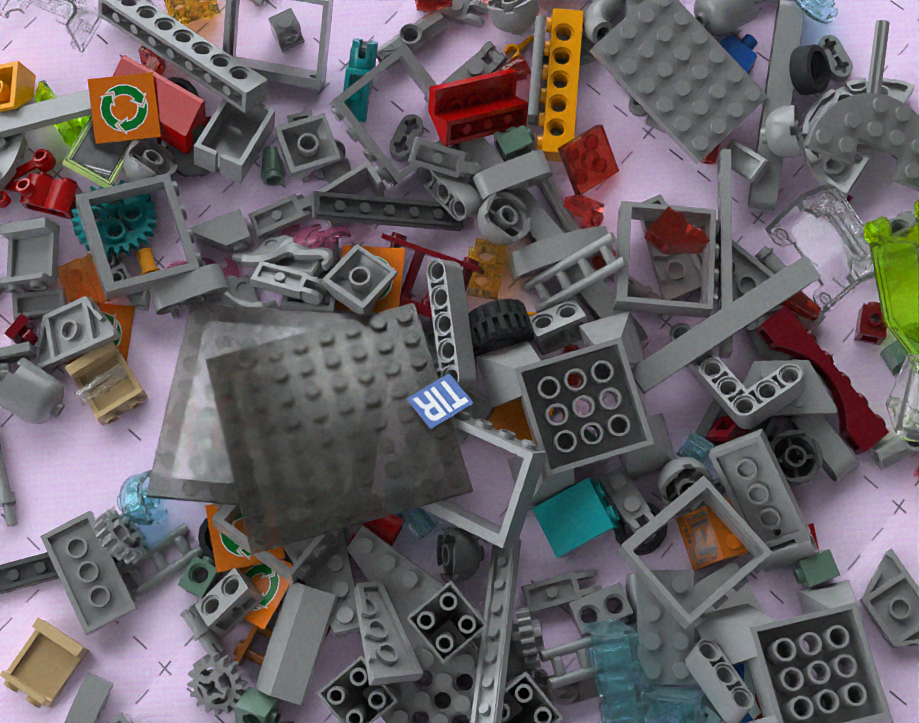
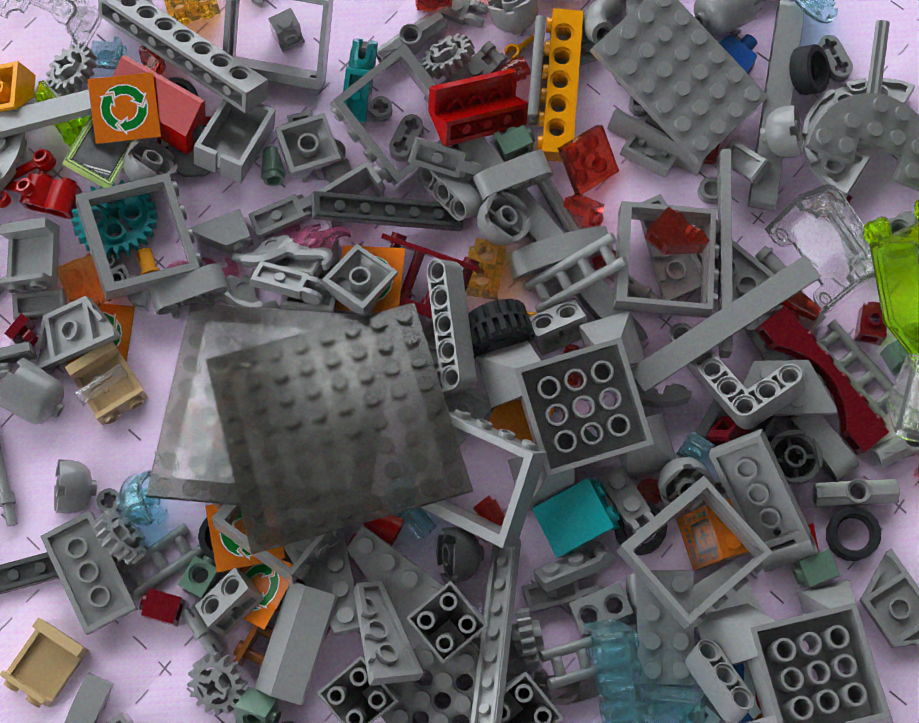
sticker [407,374,473,429] -> none
none -> light grey gear [46,43,98,96]
none -> light grey cylinder [54,459,97,514]
none -> clear light blue bracket [91,36,127,70]
none -> light grey bush [96,488,123,512]
none -> dark red brick [139,588,186,627]
none -> light grey bush [369,96,393,122]
none -> light grey gear [421,33,475,80]
none -> clear red cone [472,495,505,526]
none -> light grey plate [533,541,615,592]
none -> light grey bracket [607,109,707,178]
none -> light grey slope [637,383,692,408]
none -> clear red tile [637,478,662,505]
none -> light grey tile [698,177,718,204]
none -> light grey piece [812,478,900,508]
none -> light grey bar [815,319,907,419]
none -> black tyre [826,507,881,561]

